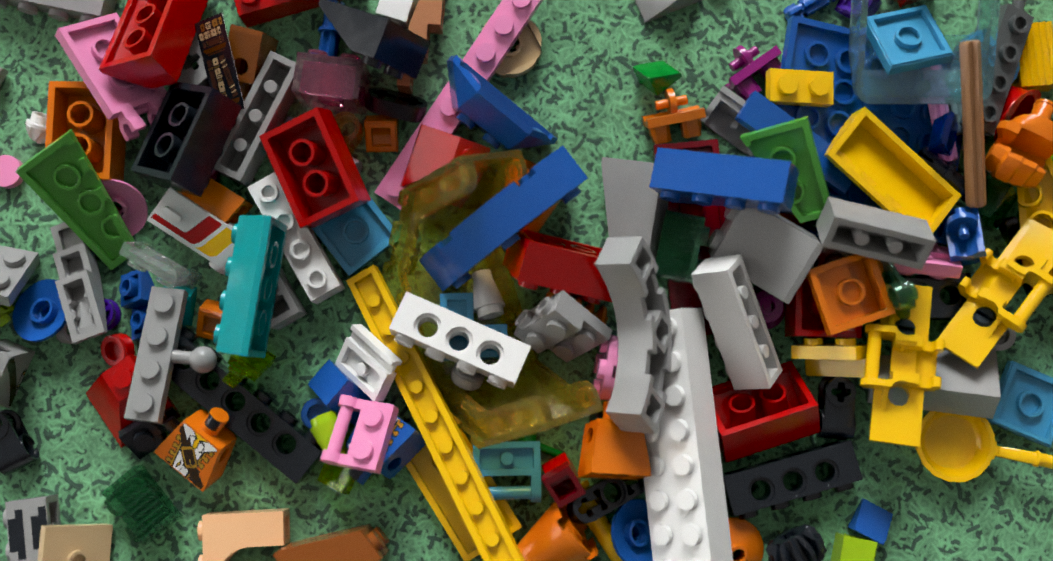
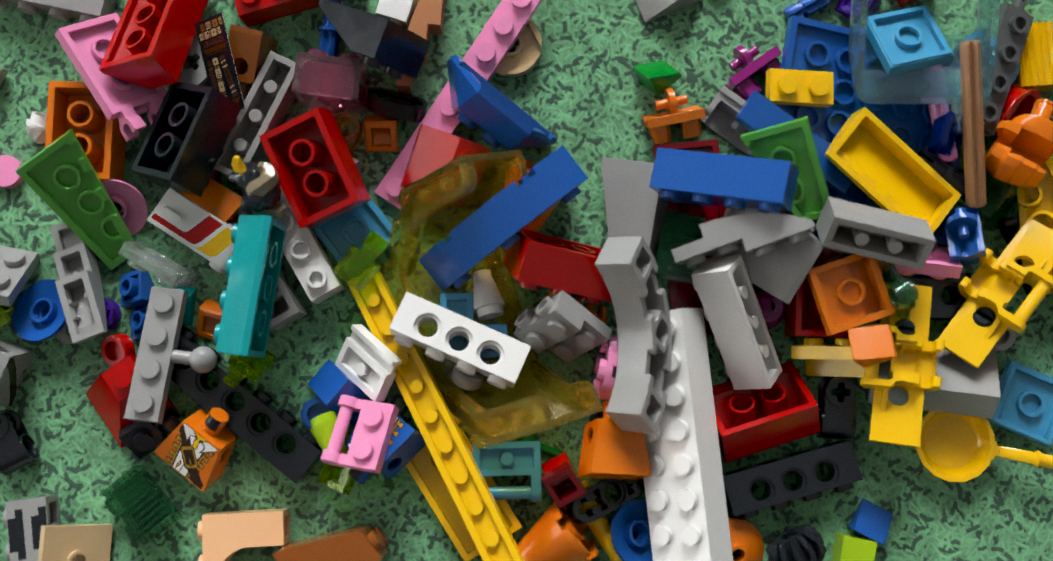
none -> hair [228,155,286,219]
none -> clear neon green plate [332,231,389,292]
none -> light grey slope [671,213,817,268]
none -> orange slope [848,324,897,367]

